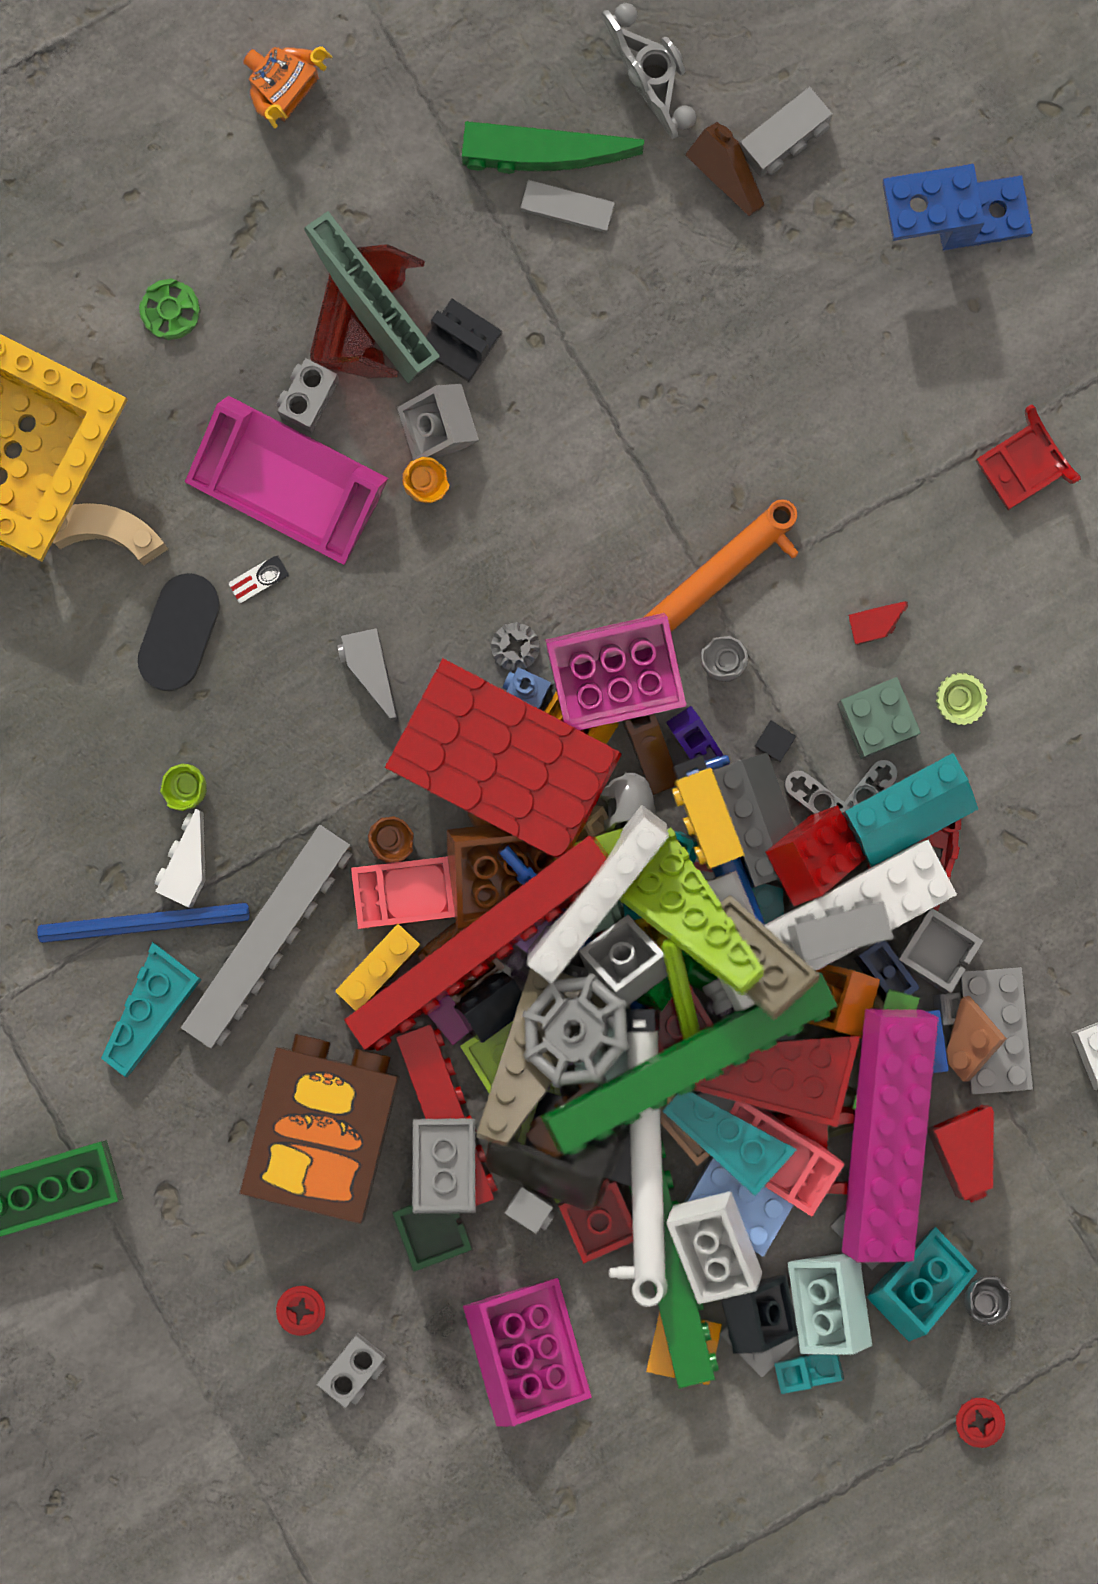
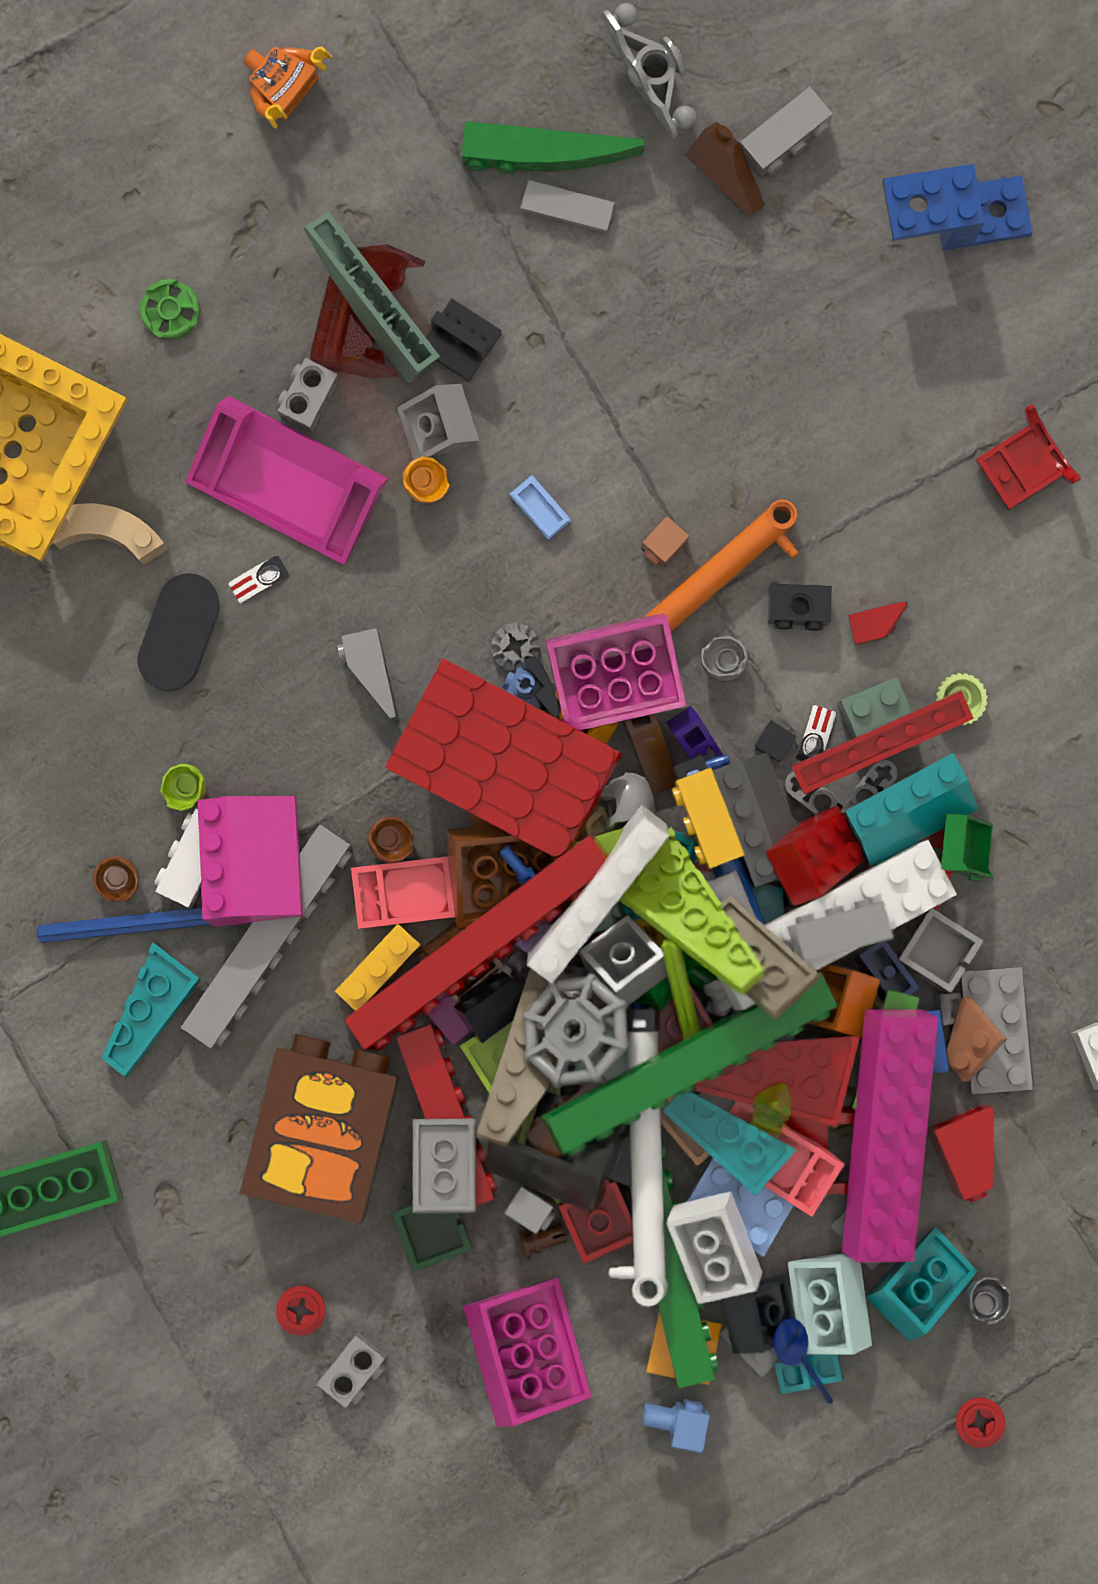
none -> dark orange hair [93,856,140,902]
none -> dark pink slope [197,796,303,927]
none -> light blue tile [509,475,571,541]
none -> reddish brown pin [518,1223,567,1260]
none -> black slope [525,655,559,719]
none -> nougat brick [642,516,689,567]
none -> medium blue brick [642,1398,710,1453]
none -> clear neon green tile [751,1083,792,1137]
none -> black brick [767,583,832,631]
none -> clear blue piece [773,1318,833,1404]
none -> red plate [791,690,974,795]
none -> sticker [797,705,836,761]
none -> green container [941,814,994,882]

